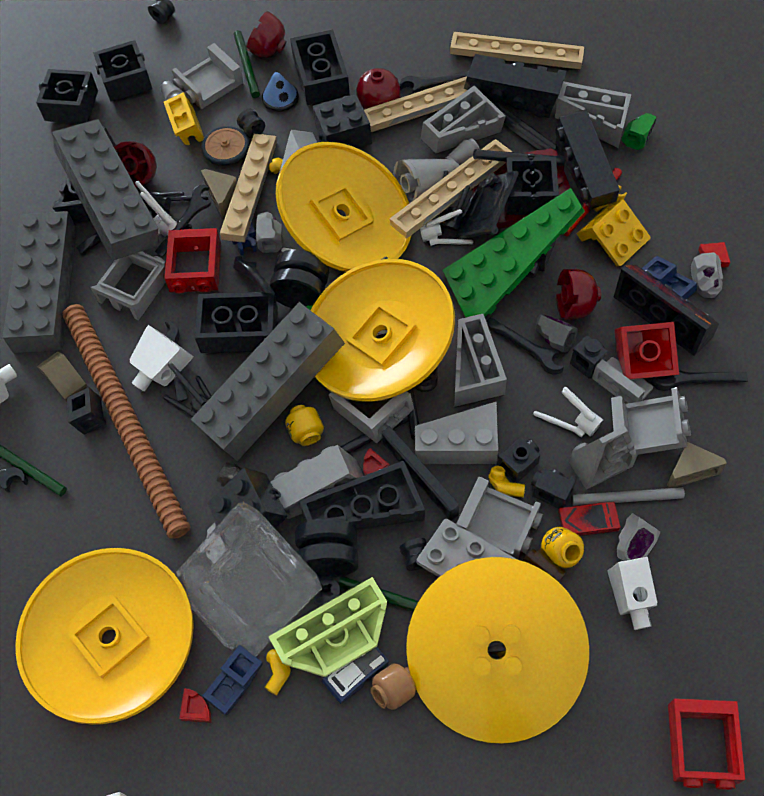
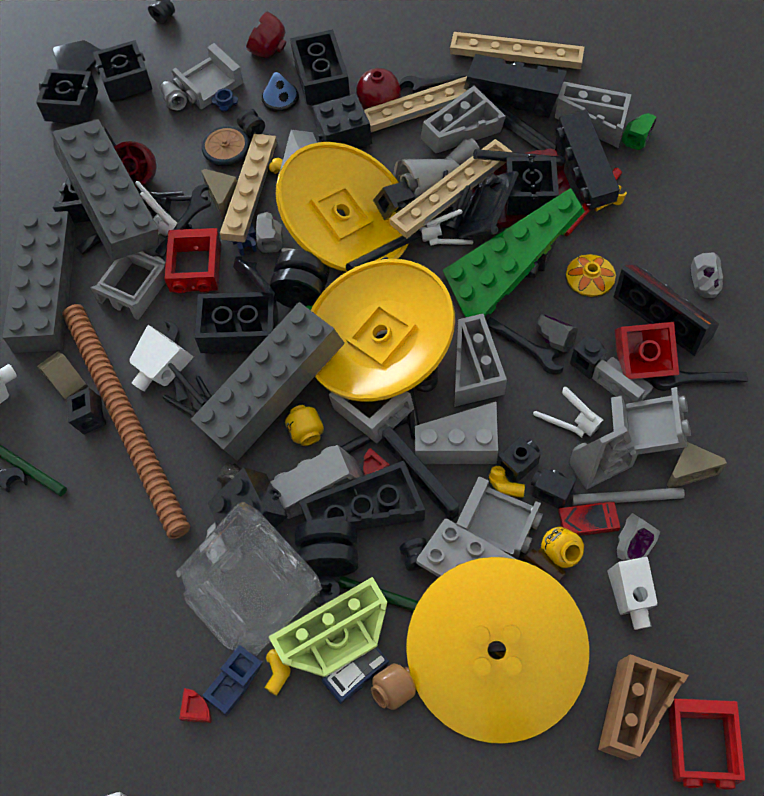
yellow dish [16,548,194,725] -> none
yellow hinge [164,92,204,145] -> none
dark green bar [233,30,260,98] -> none
dark red cylinder [556,269,601,320] -> none
yellow bracket [577,199,651,267] -> none
dark blue slope [642,256,697,299] -> none
red tile [698,242,730,267] -> none
none -> black slope [53,40,101,71]
none -> dark blue plate [212,88,238,111]
none -> black bar [346,229,422,271]
none -> black brick [373,181,415,220]
none -> yellow dish [566,254,616,297]
none -> medium nougat wedge [598,654,689,760]

